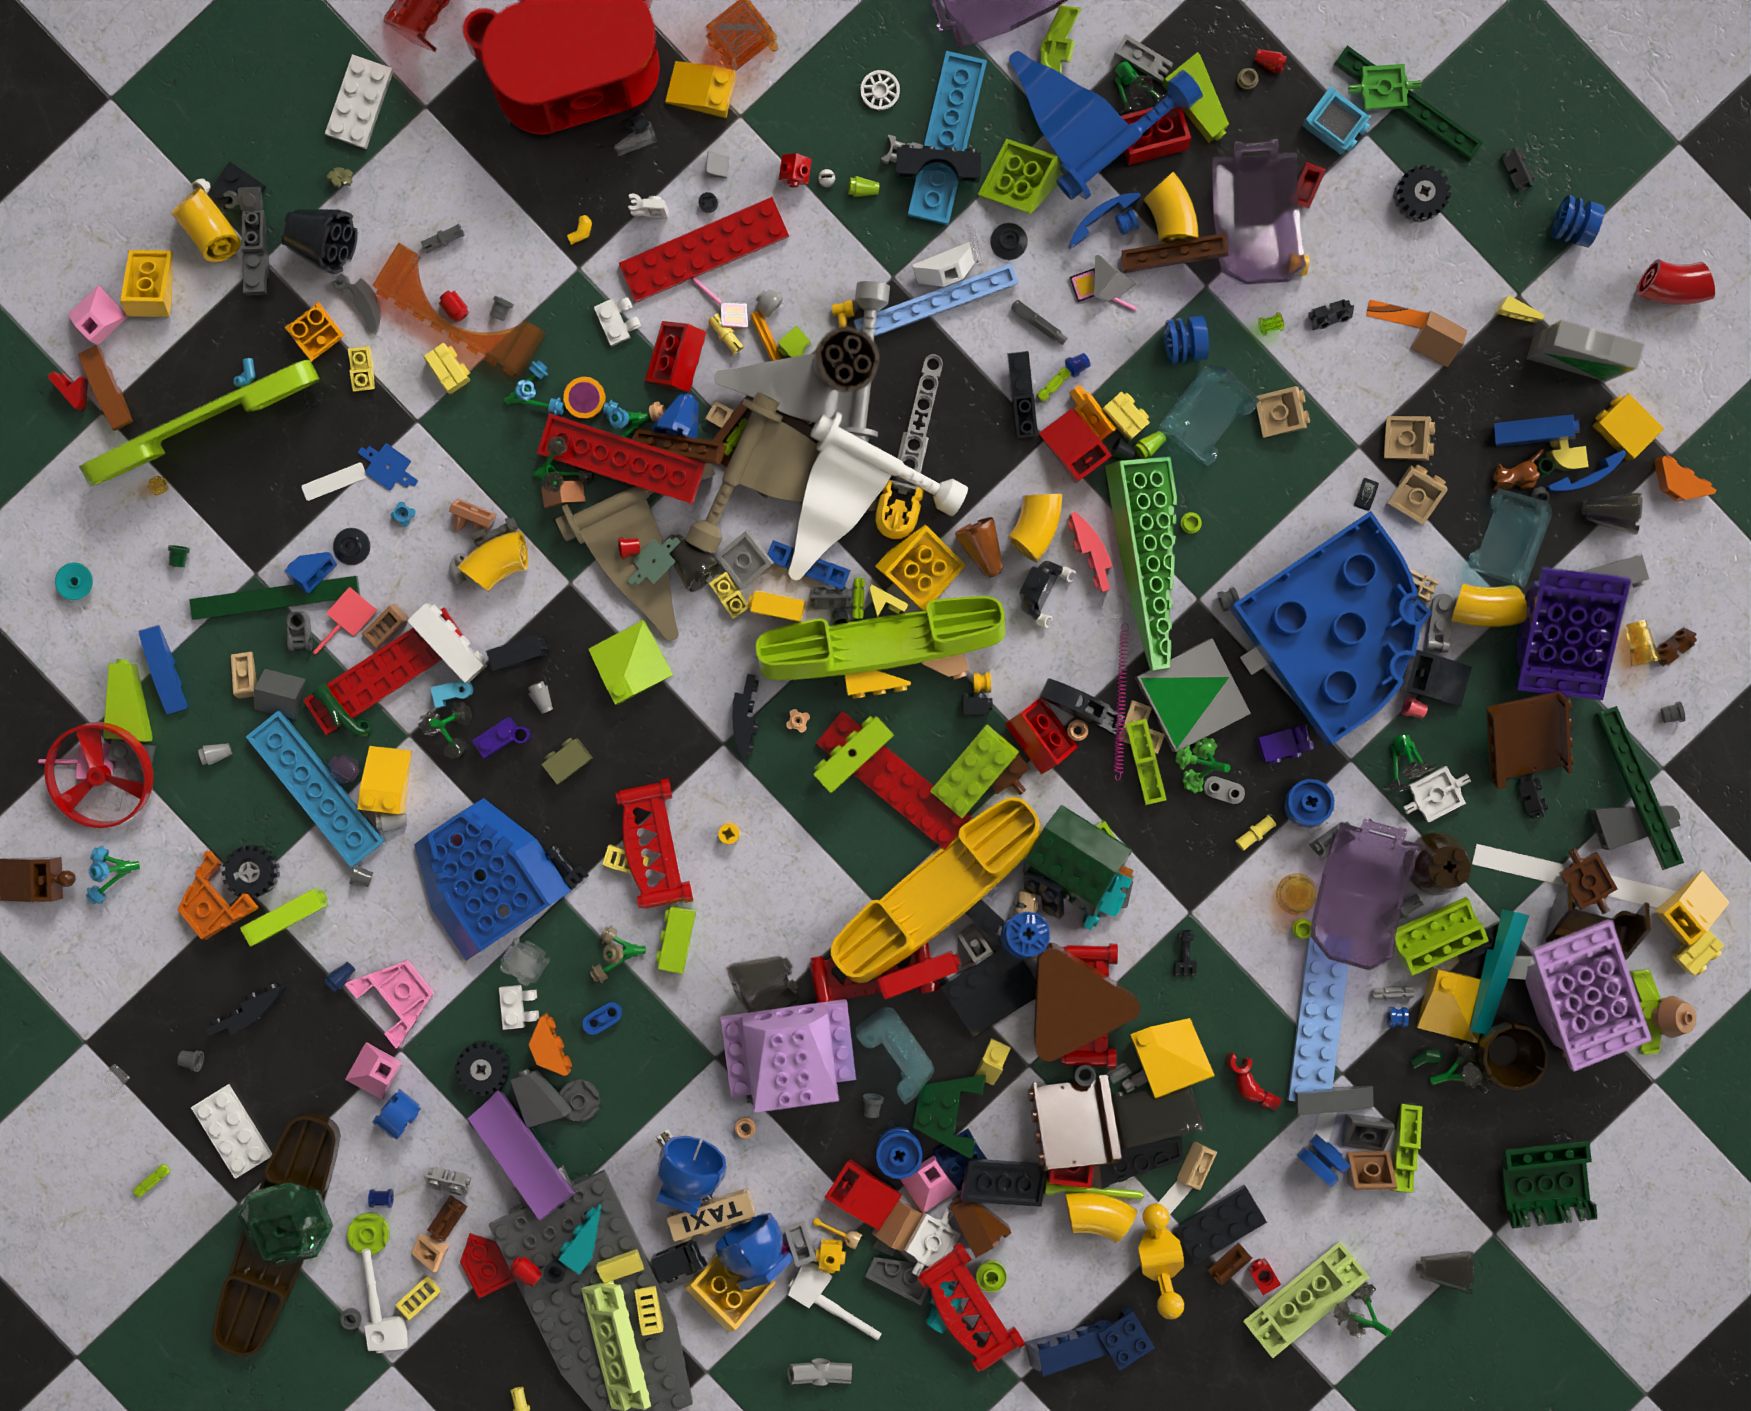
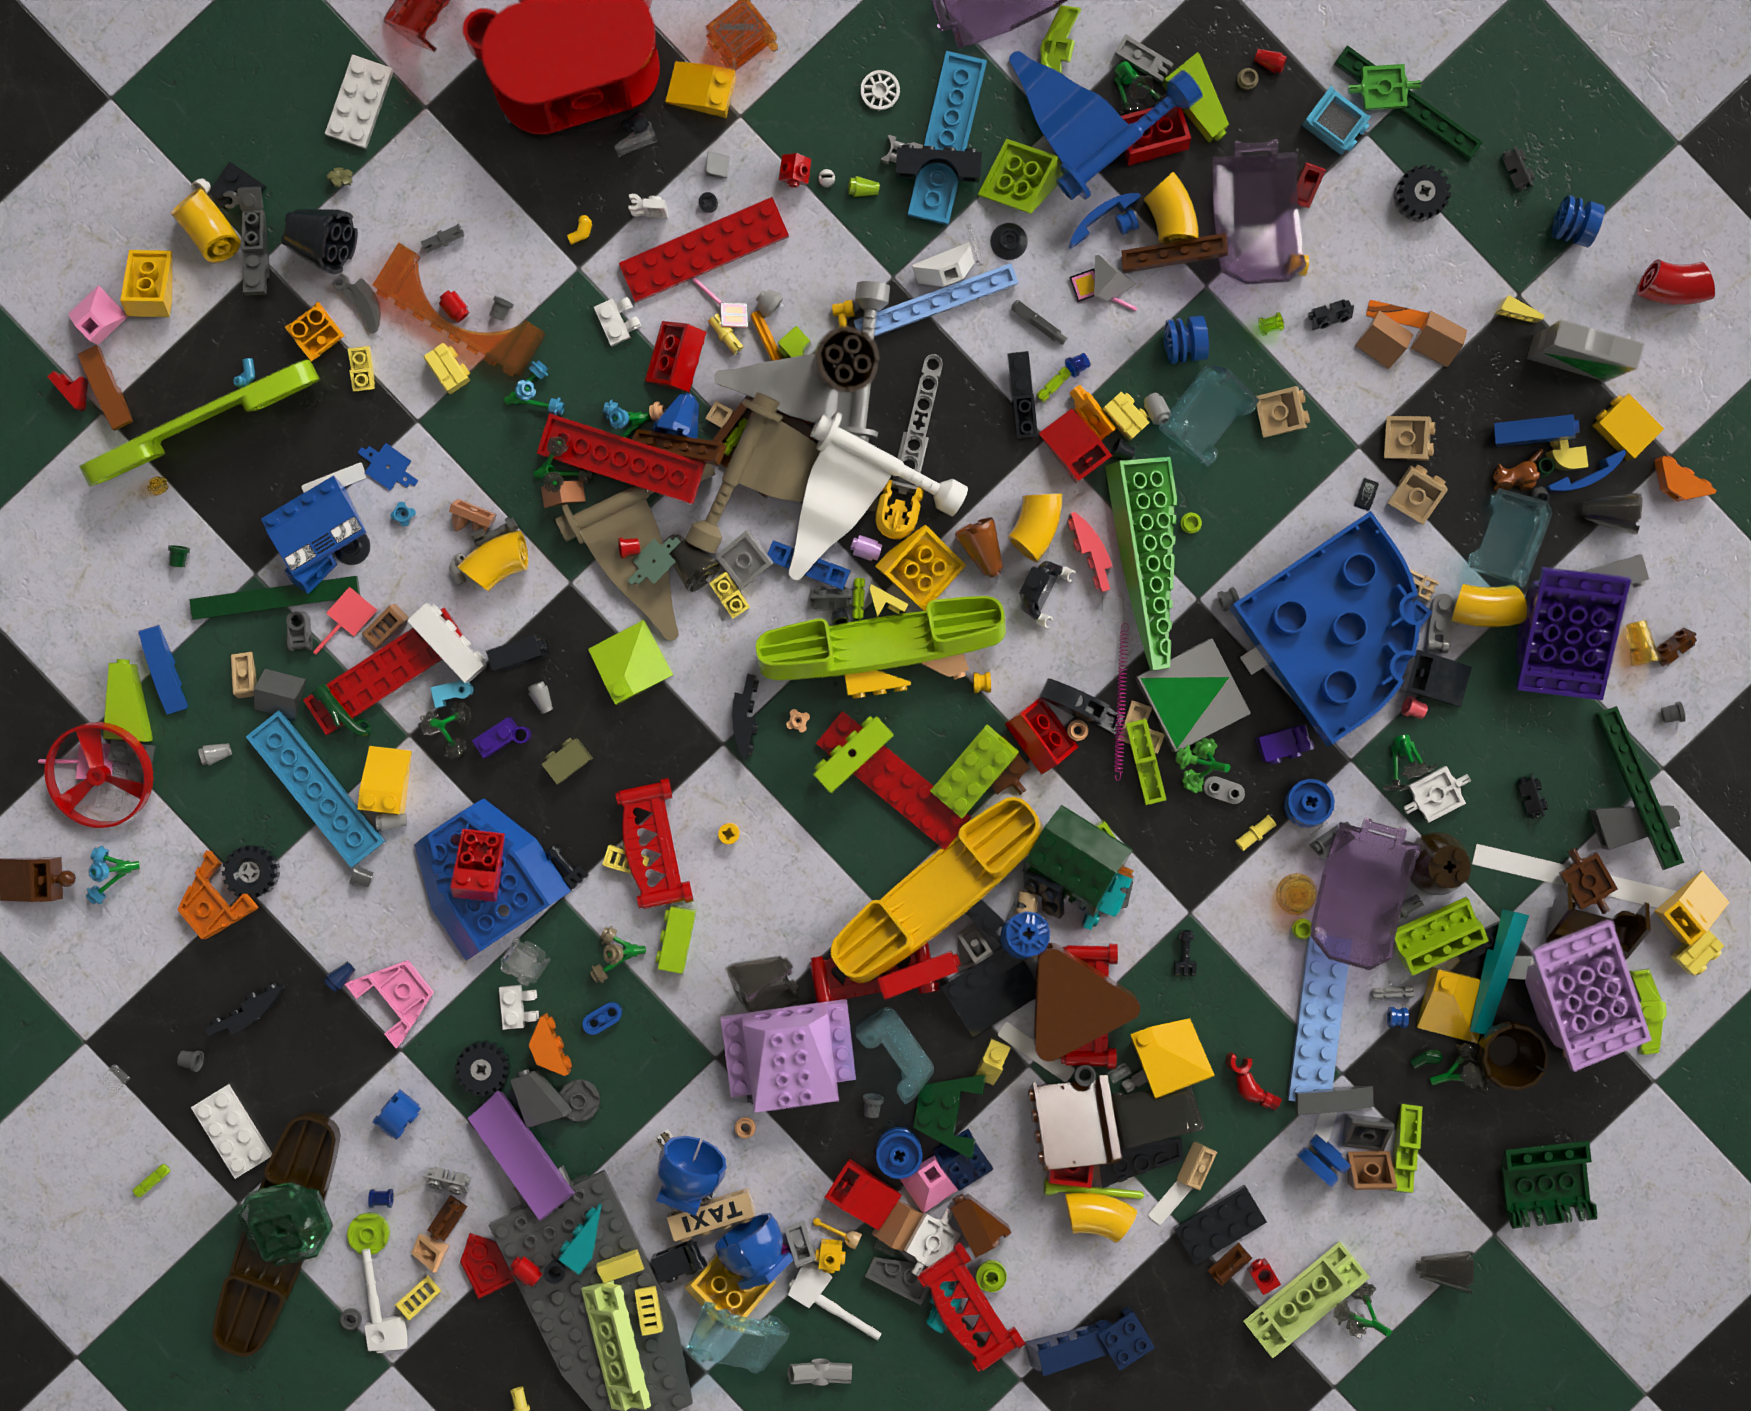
teal piece [55,562,93,600] -> none
lime slope [240,887,328,947] -> none
clear purple head [327,753,361,784] -> none
bright pink slope [345,1042,403,1100] -> none
tile [563,377,606,419] -> none
yellow brick [747,590,806,622] -> none
black plate [960,1158,1048,1207] -> none
black brick [962,693,993,715] -> none
lime cone [1134,431,1166,459] -> none
yellow piece [1138,1203,1184,1320] -> none
reddish brown panel [1486,691,1574,790] -> none
medium nougat cone [1652,996,1696,1038] -> none
none -> blue slope [261,475,367,576]
none -> red slope [451,829,505,902]
none -> clear light blue windscreen [687,1301,791,1373]
none -> lavender brick [850,535,883,561]
none -> white sticker [998,1022,1075,1082]
none -> light grey brick [1144,393,1172,425]
none -> medium nougat slope [1355,310,1413,369]

